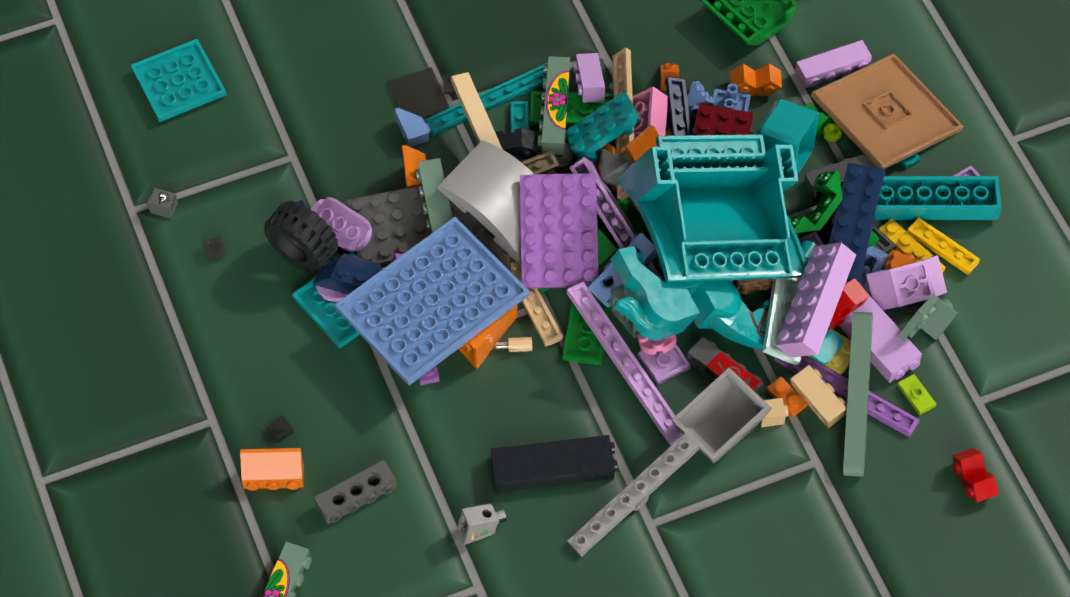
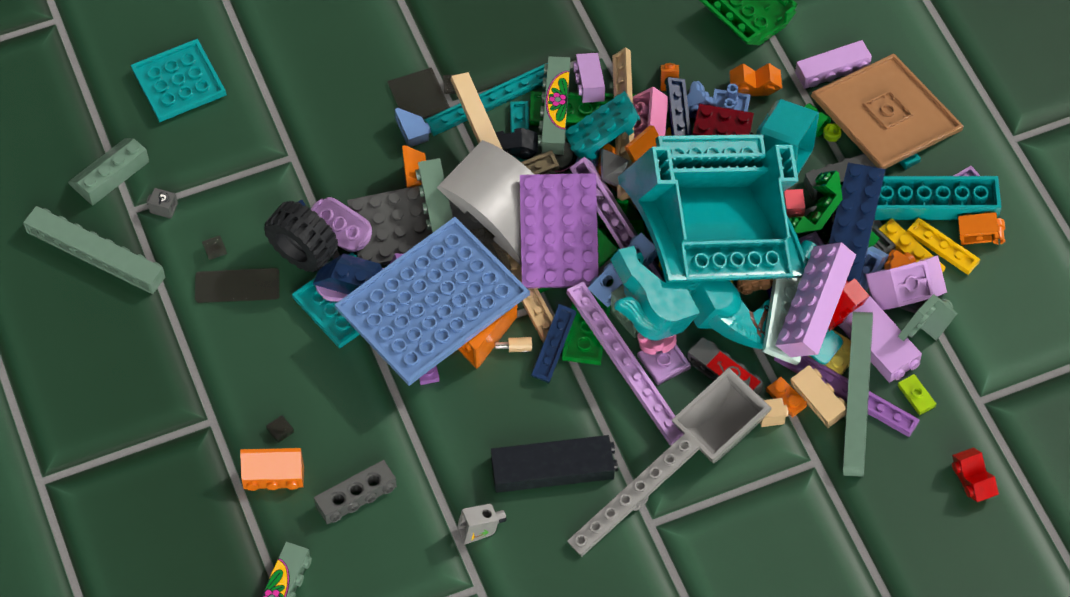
none -> sand green brick [23,206,165,294]
none -> sand green slope [68,138,149,206]
none -> clear smoke piece [195,268,280,303]
none -> dark blue plate [531,304,577,383]
none -> coral brick [784,189,805,218]
none -> orange hinge [958,212,1005,245]

